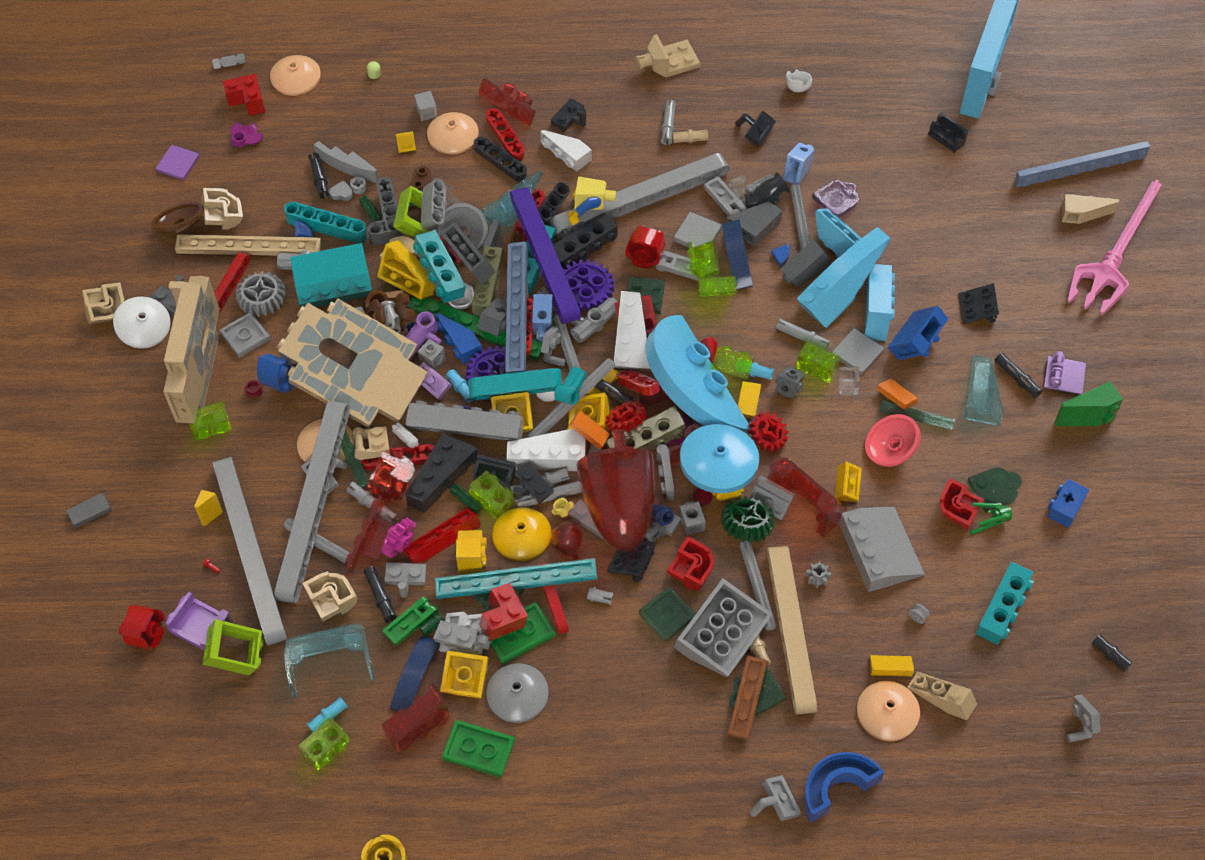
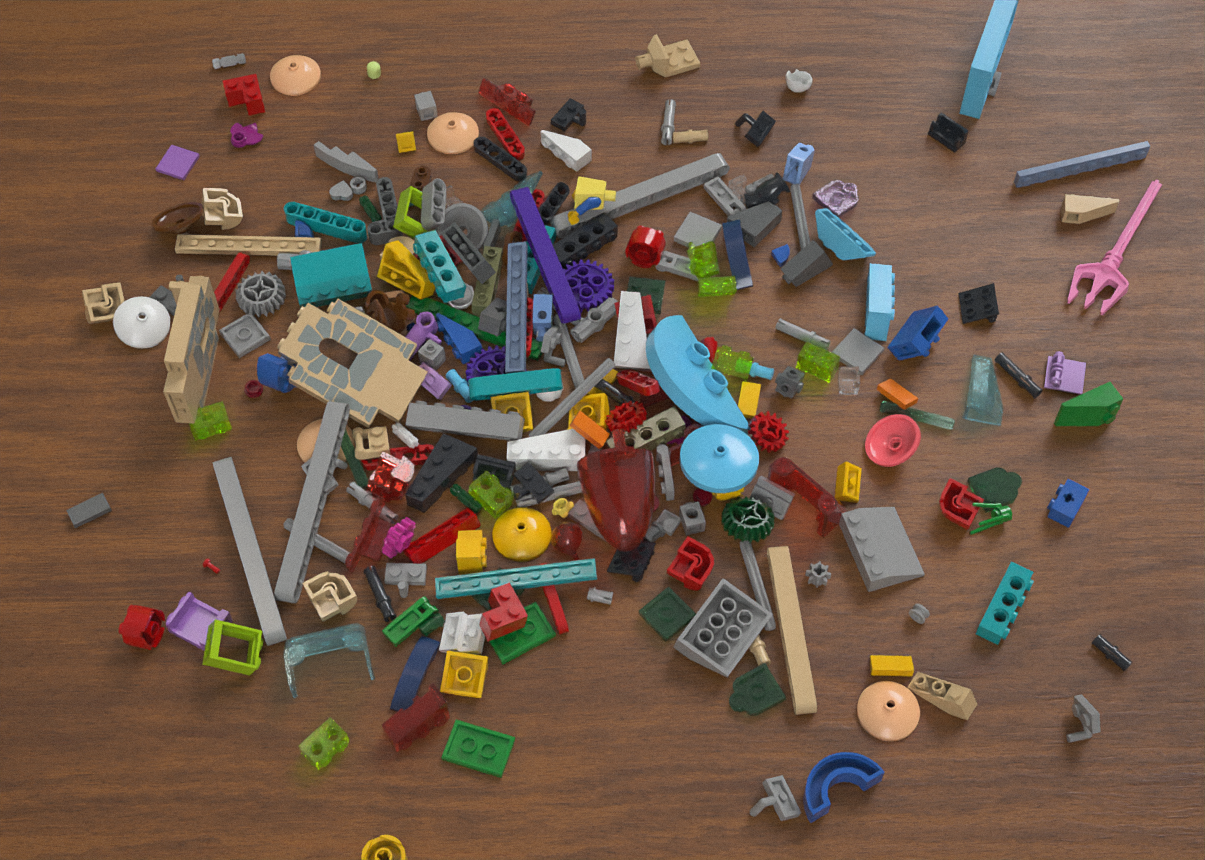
yellow slope [194,490,223,526] -> none
medium azure pin [307,697,348,734] -> none
black pin [308,152,330,199] -> none
light grey piece [380,300,401,333] -> none
light grey plate [433,620,491,651] -> none
light grey dish [486,663,549,723] -> none
teal piece [554,366,587,405] -> none
dark blue cone [648,503,674,525] -> none
dark orange tile [728,656,768,741] -> none
medium azure wedge [797,227,891,329] -> none

